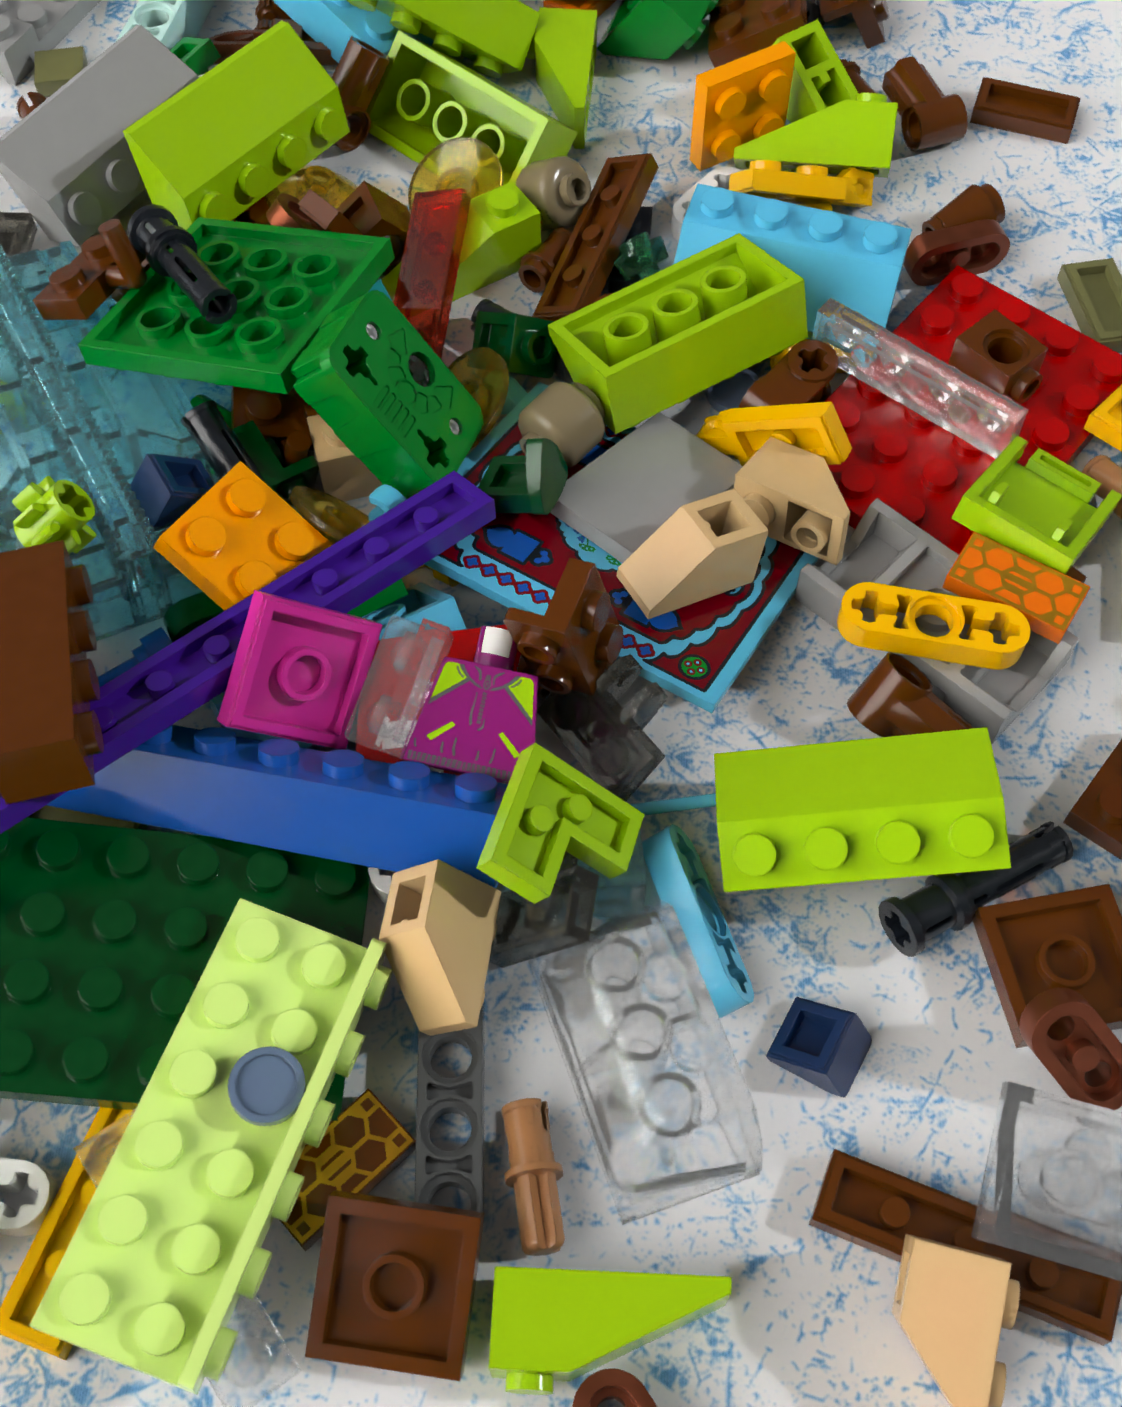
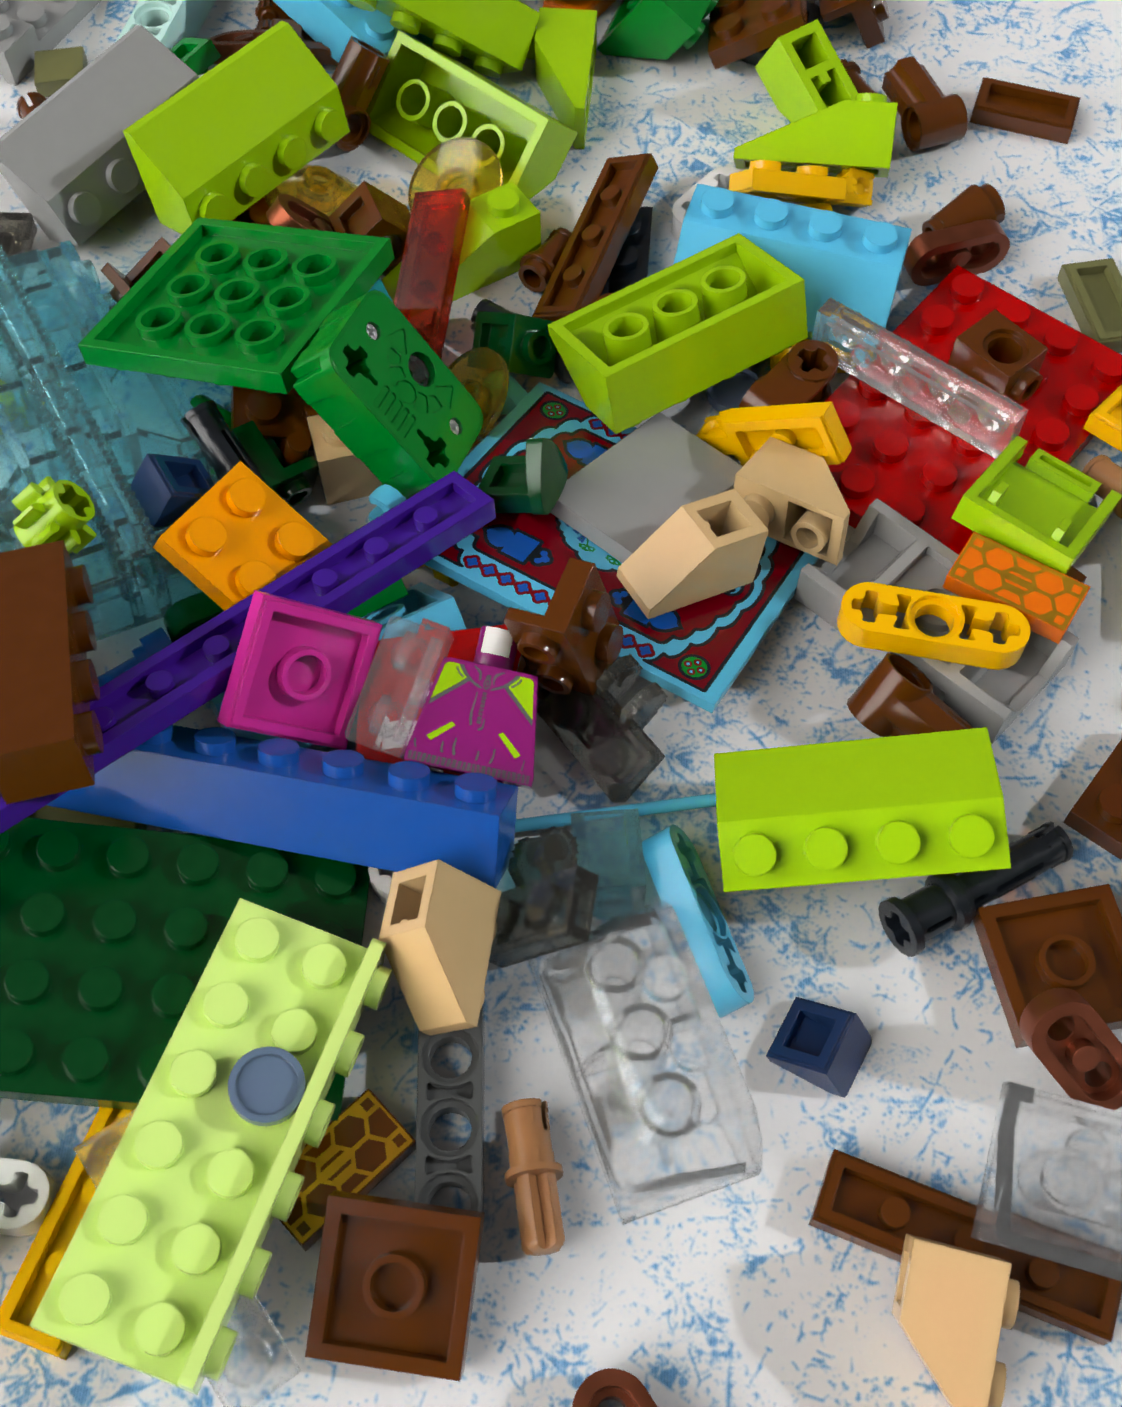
reddish brown plate [33,219,147,320] -> none
black pin [127,204,238,324] -> none
clear yellow dish [289,486,370,544] -> none
reddish brown tile [298,189,364,235] -> none
lime plate [476,742,645,904] -> none
lime slope [489,1266,732,1395] -> none
dark tan head [516,156,591,231] -> none
dark tan head [518,381,605,469] -> none
clear green plate [614,232,669,281] -> none
light orange plate [690,41,796,171] -> none

